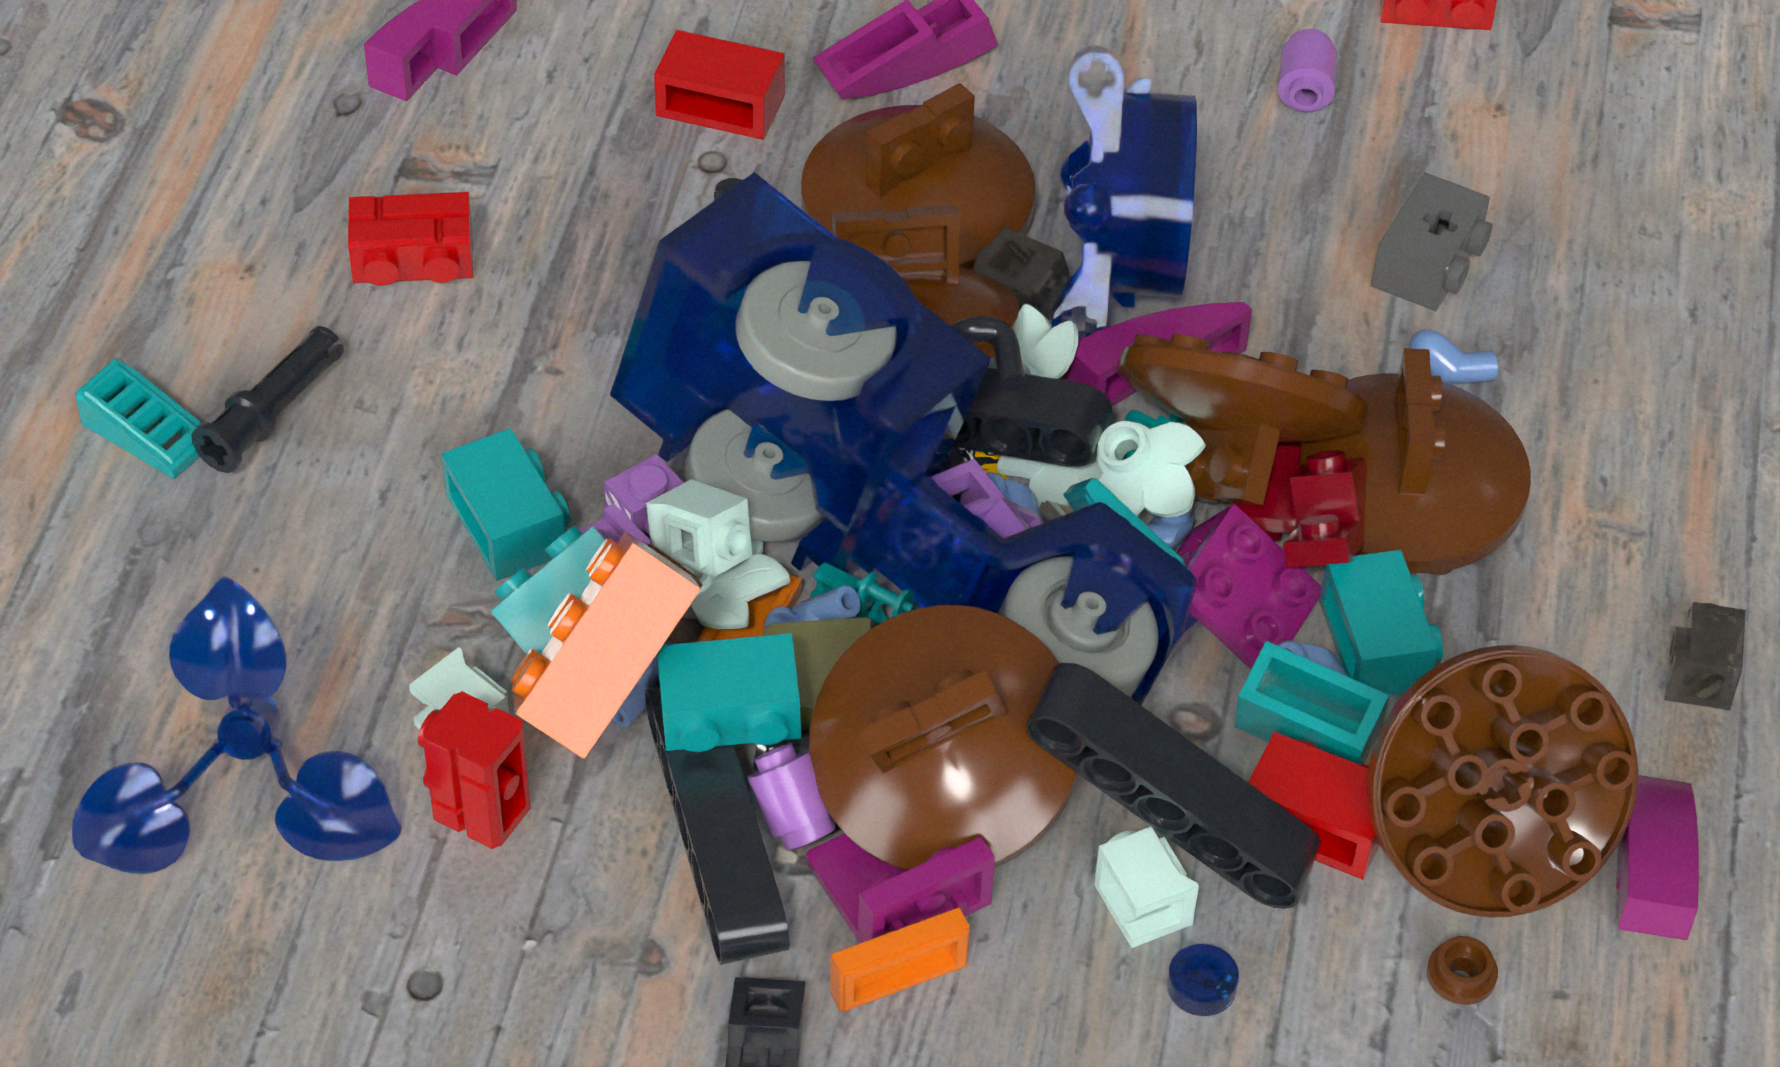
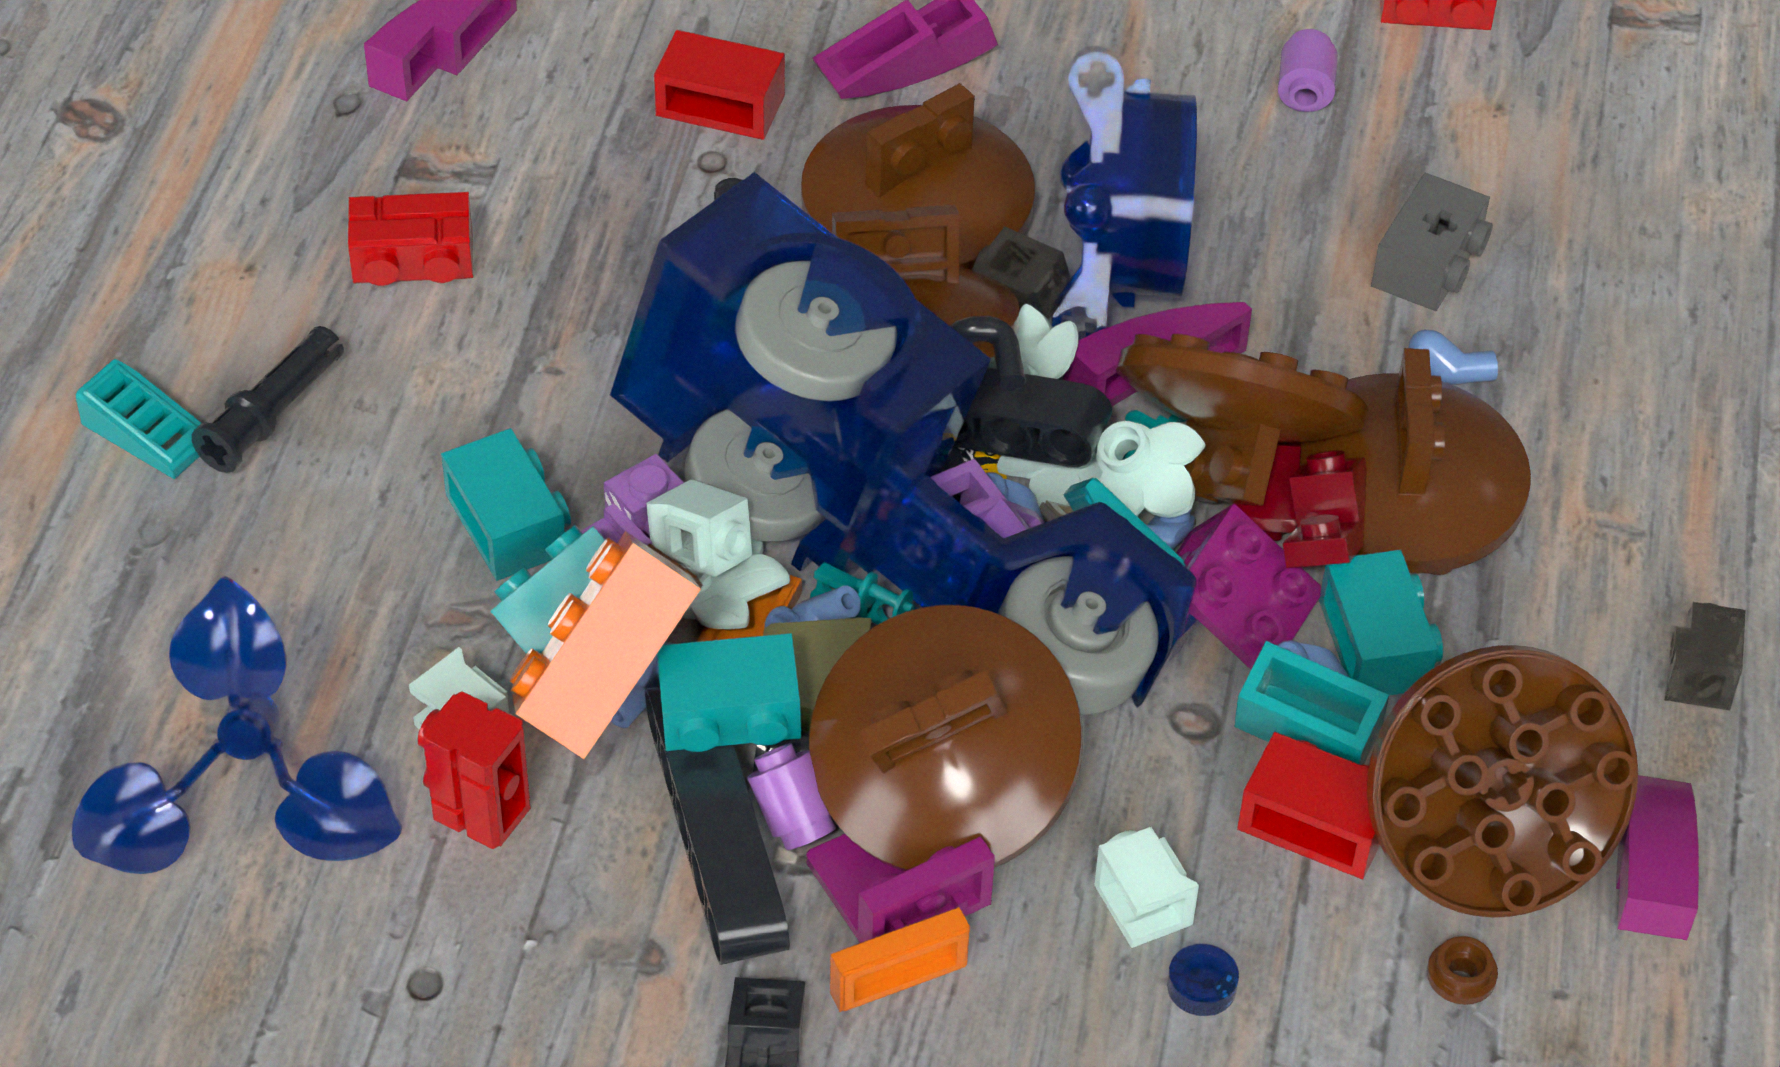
black beam [1026,663,1321,909] -> none

